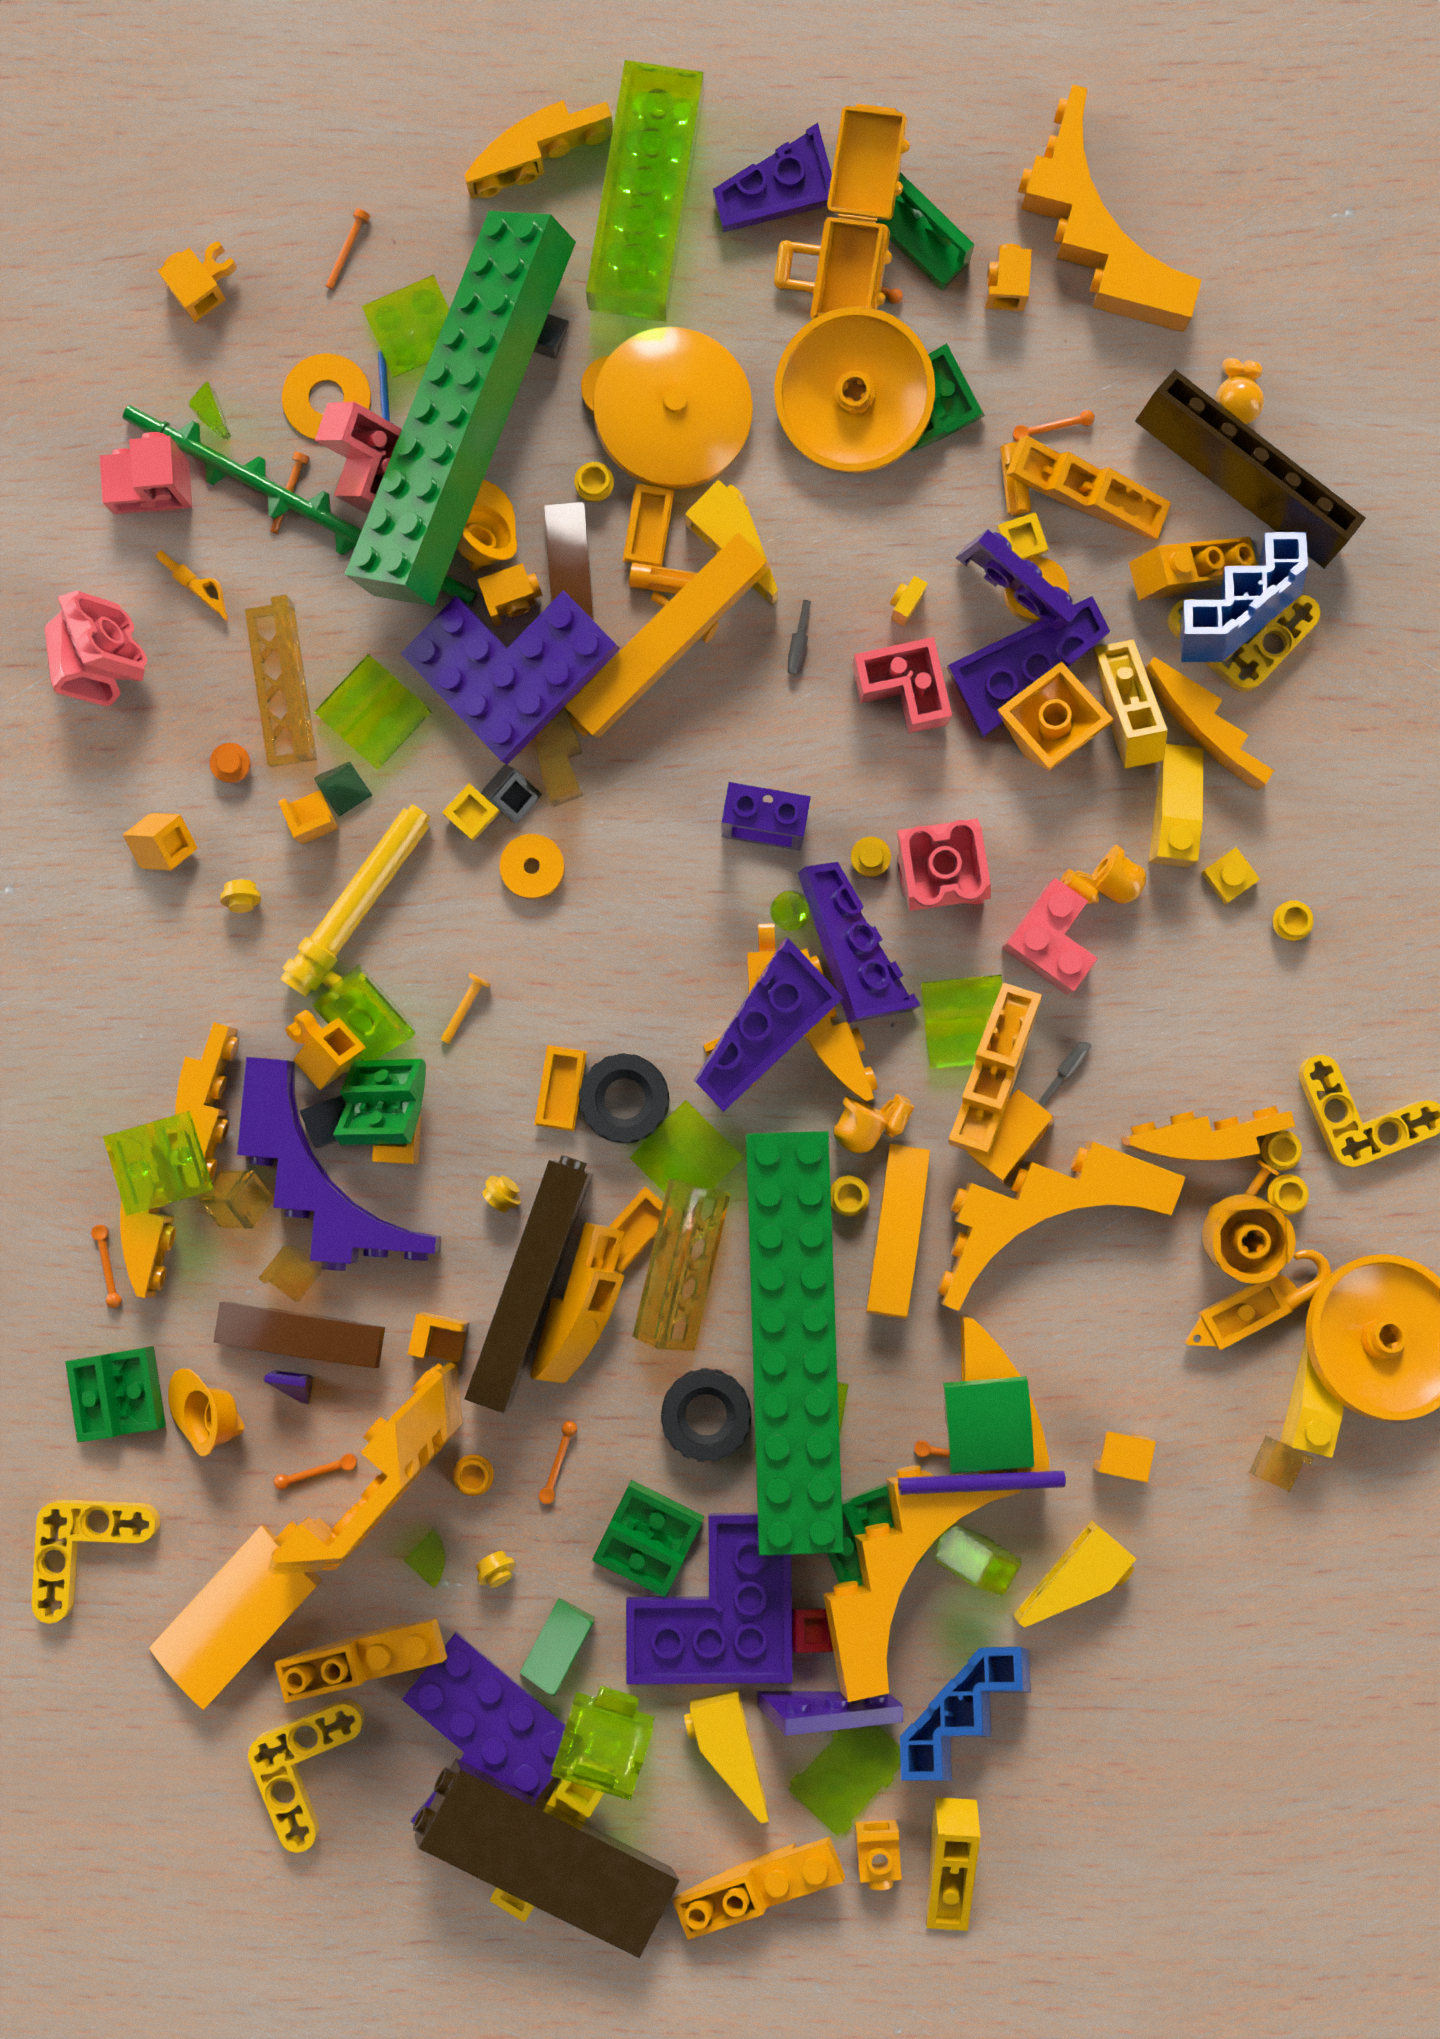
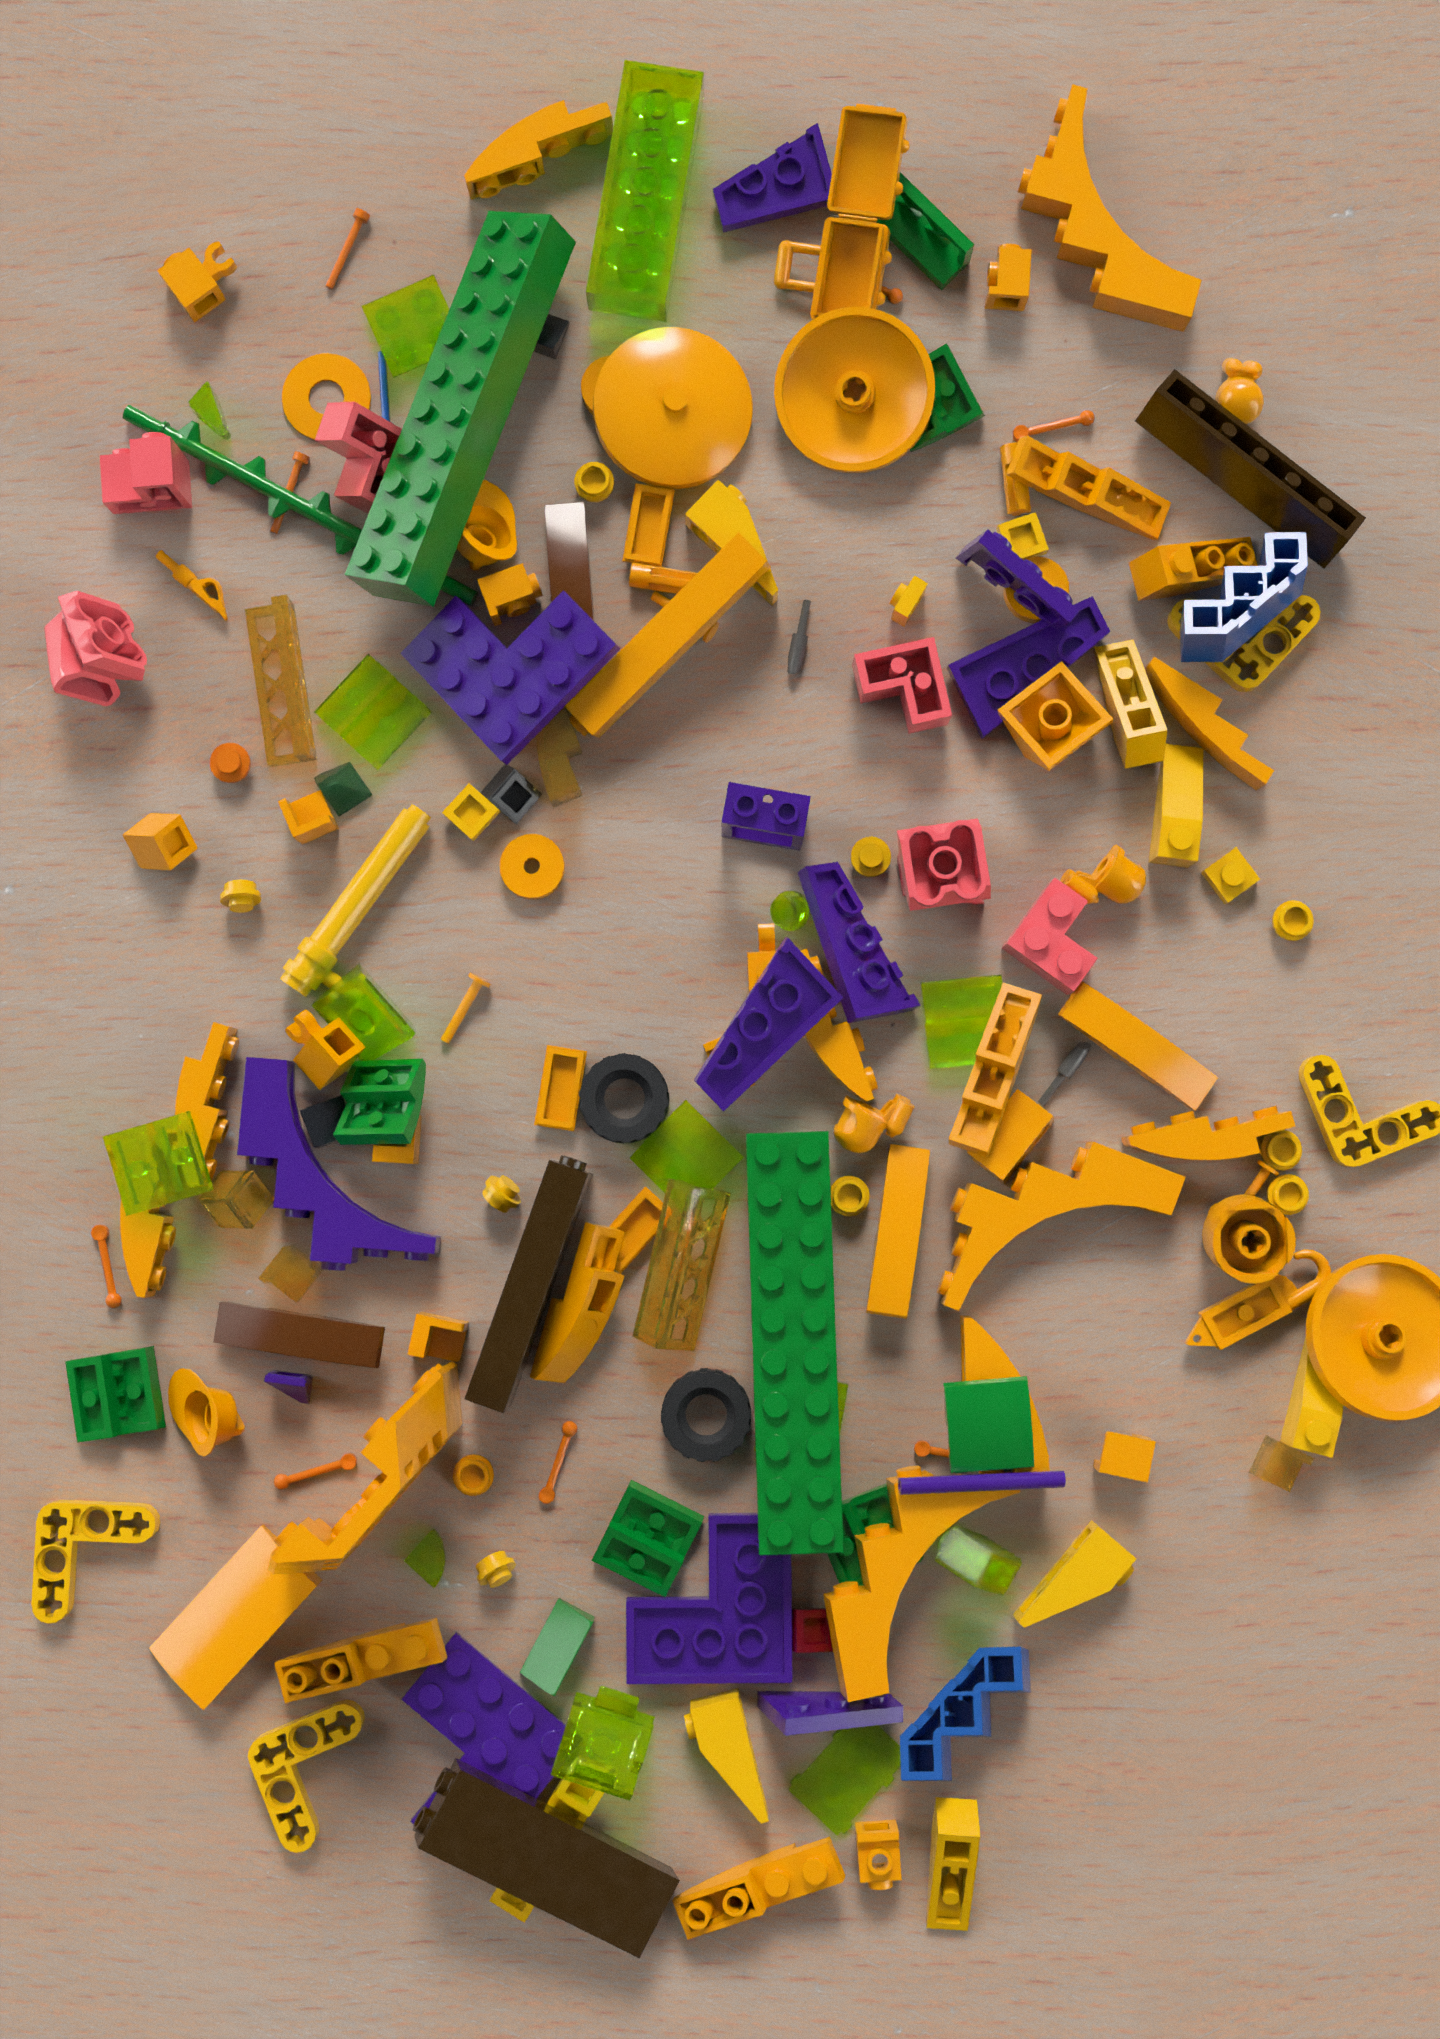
none -> light orange slope [1058,981,1218,1111]

